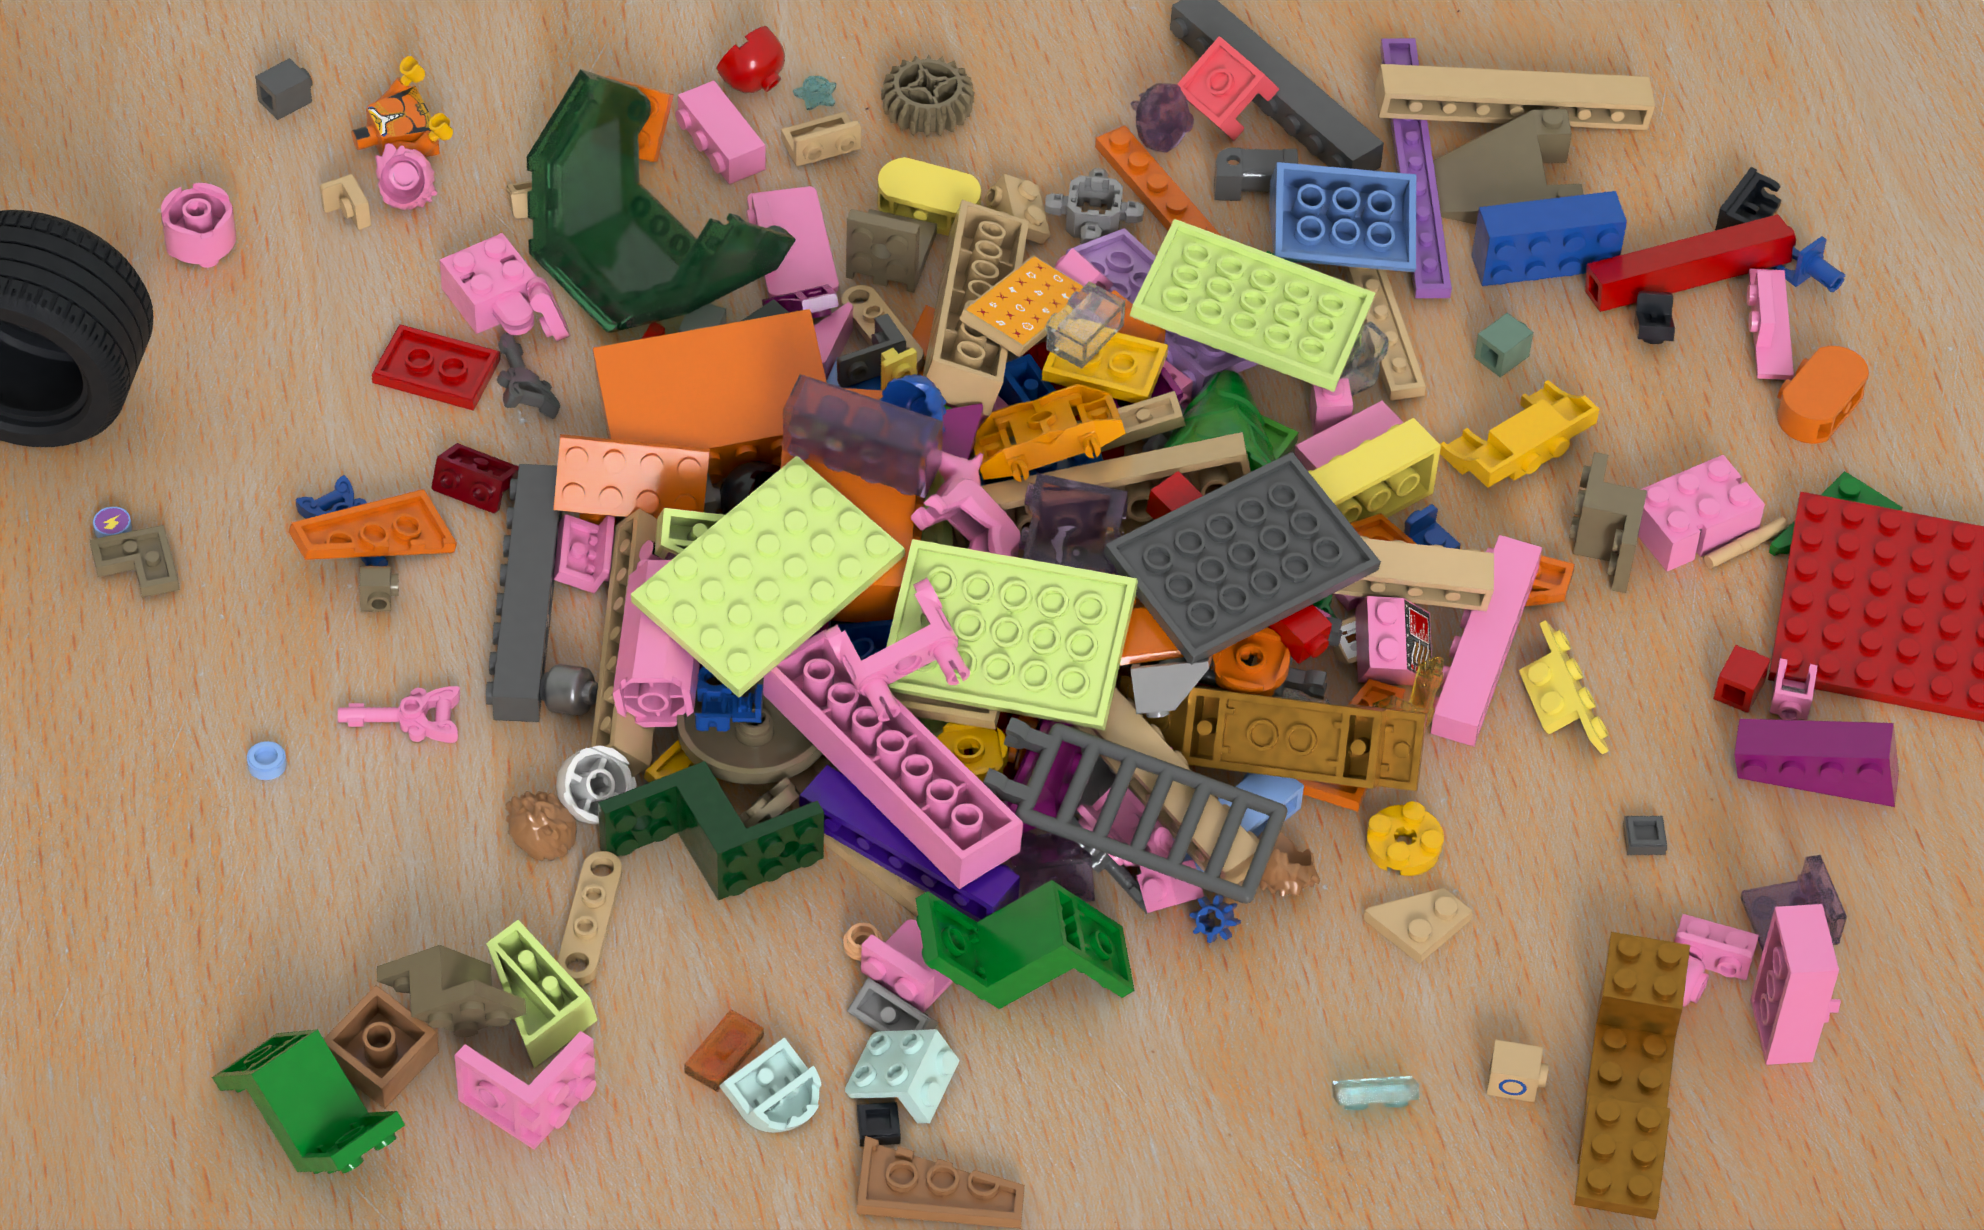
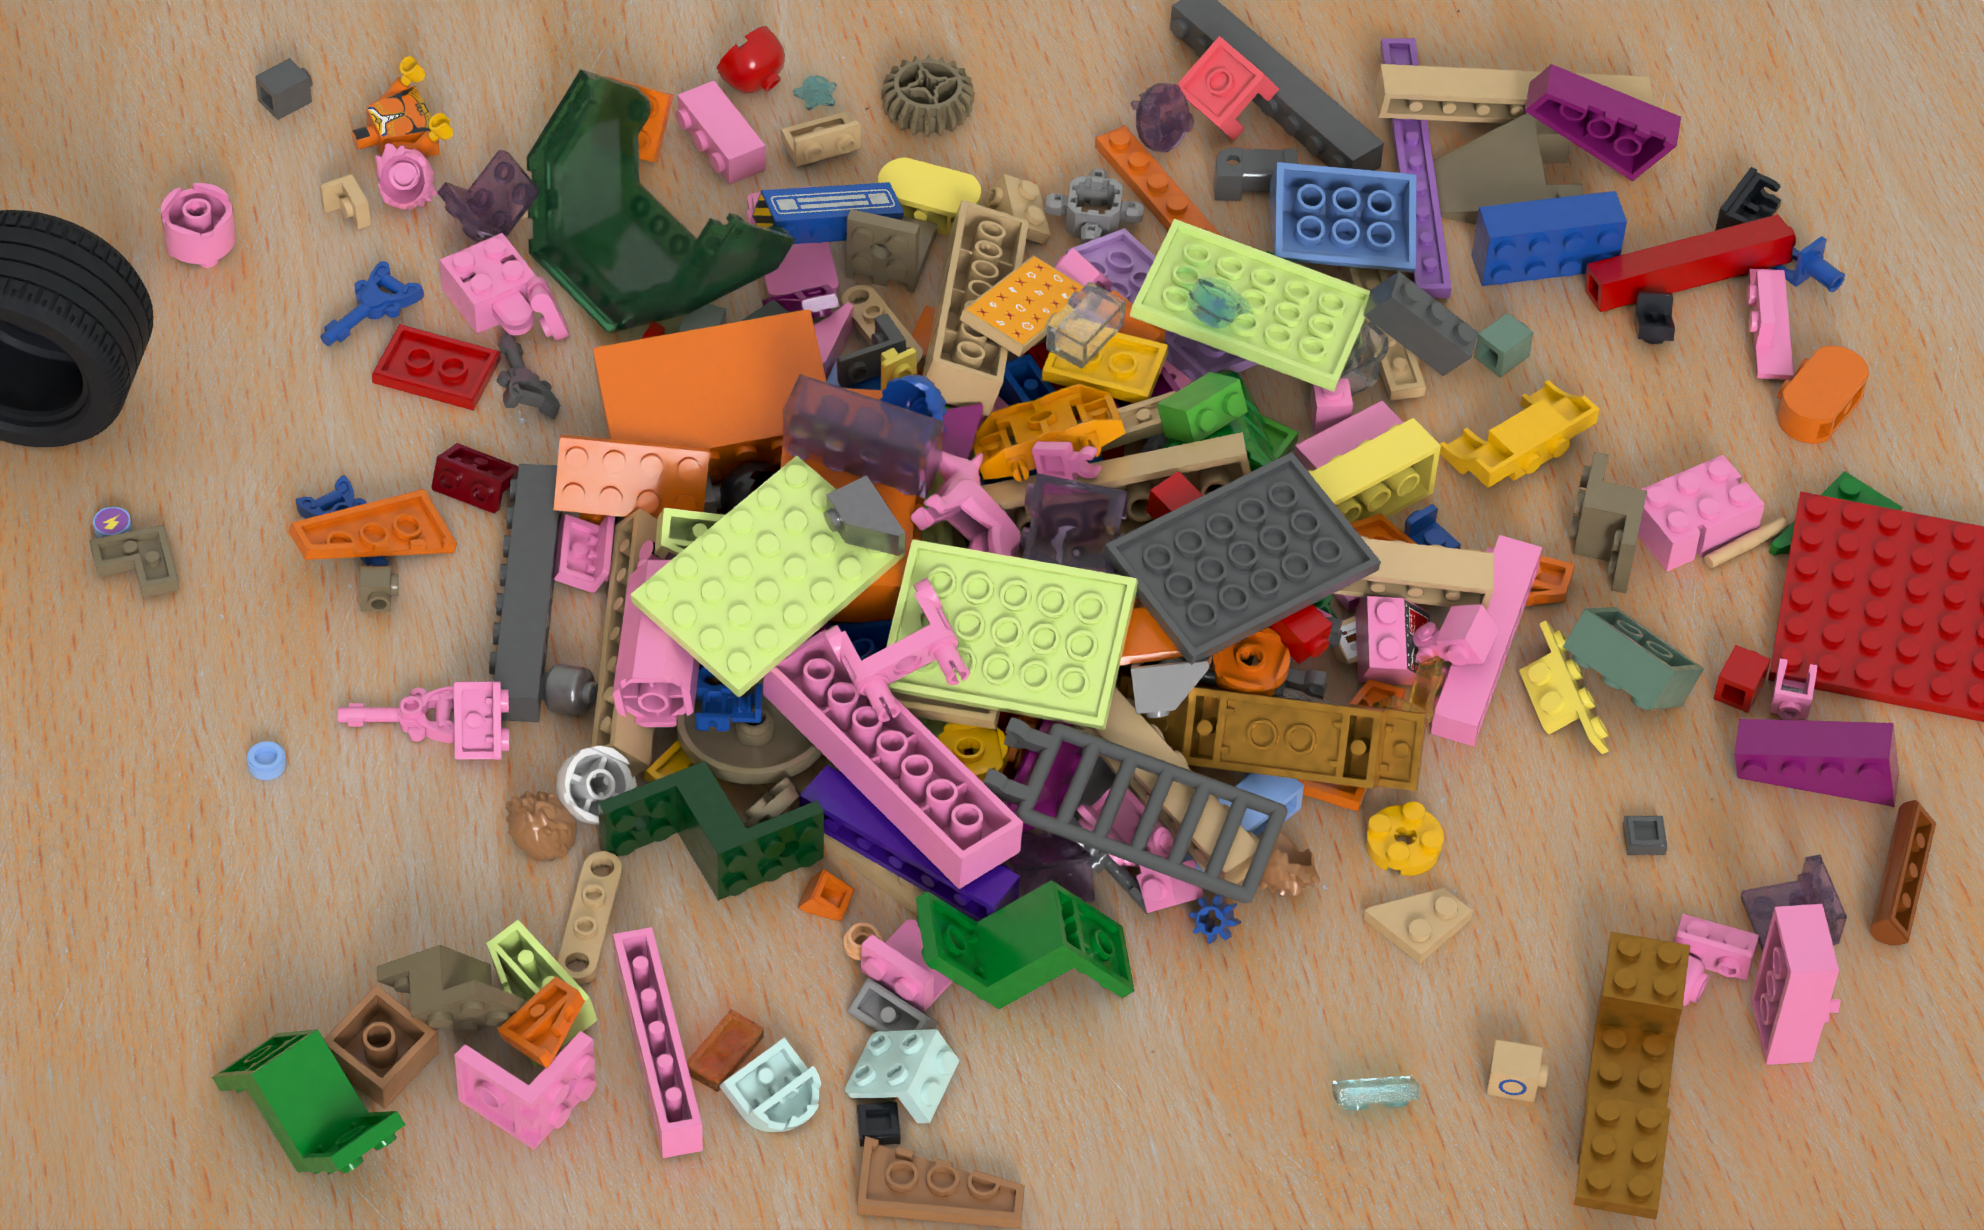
none -> blue piece [320,261,424,346]
none -> clear purple bracket [437,150,539,242]
none -> bright pink bracket [454,681,509,760]
none -> orange wing [497,976,585,1069]
none -> bright pink brick [613,927,703,1158]
none -> blue brick [752,182,904,246]
none -> orange slope [797,869,855,922]
none -> flat silver slope [824,475,905,556]
none -> bright pink plate [1032,441,1101,482]
none -> bright green brick [1157,372,1248,443]
none -> clear light blue cap [1187,277,1252,329]
none -> dark grey brick [1363,272,1478,376]
none -> bright pink brick [1413,604,1500,667]
none -> magenta wedge [1524,64,1681,181]
none -> sand green brick [1563,607,1704,711]
none -> dark orange brick [1870,800,1936,945]

